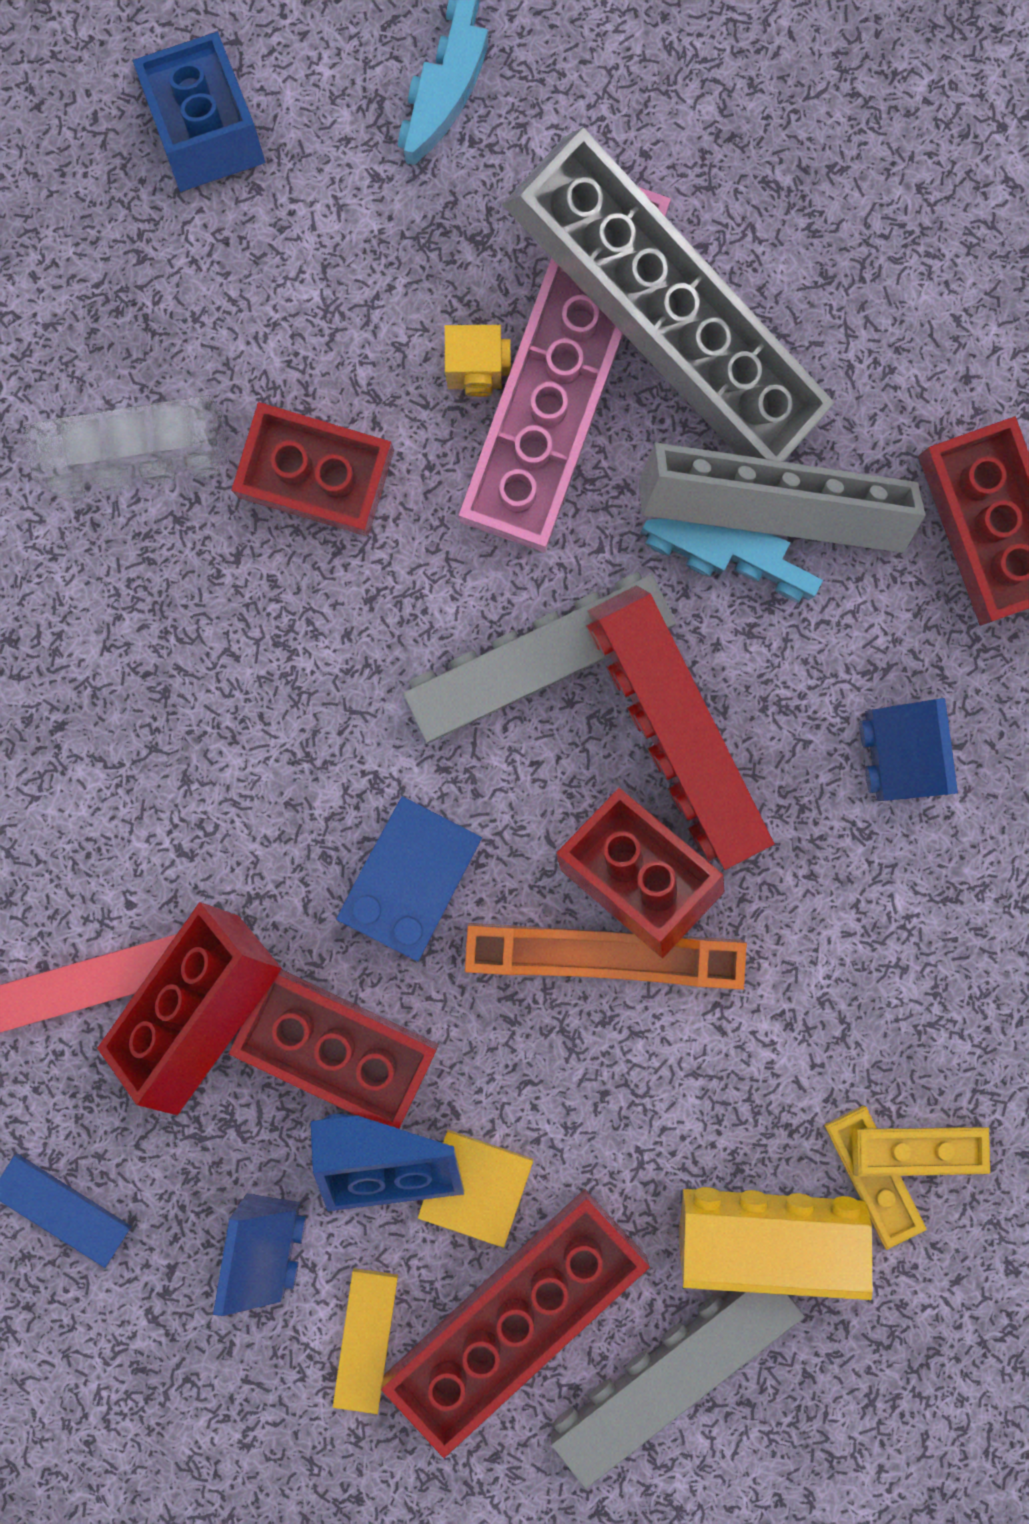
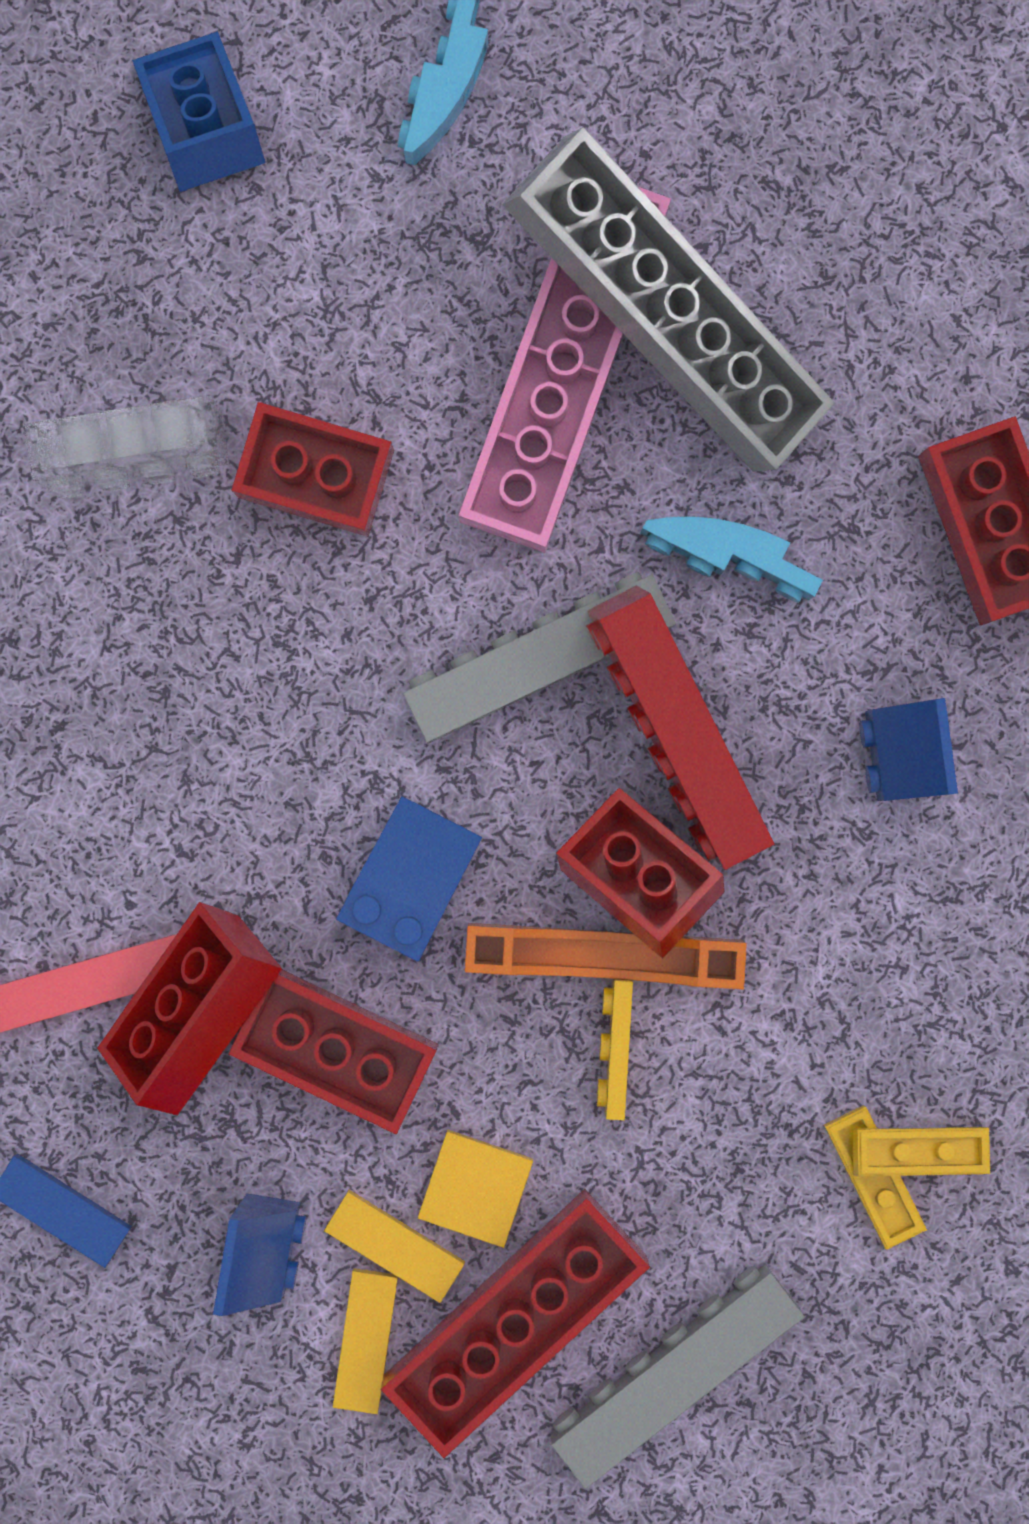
blue slope [311,1114,464,1212] -> none
yellow brick [444,325,511,397] -> none
light grey brick [639,442,926,553] -> none
yellow slope [679,1187,873,1300] -> none
none -> yellow tile [324,1190,465,1303]
none -> yellow plate [597,979,633,1121]

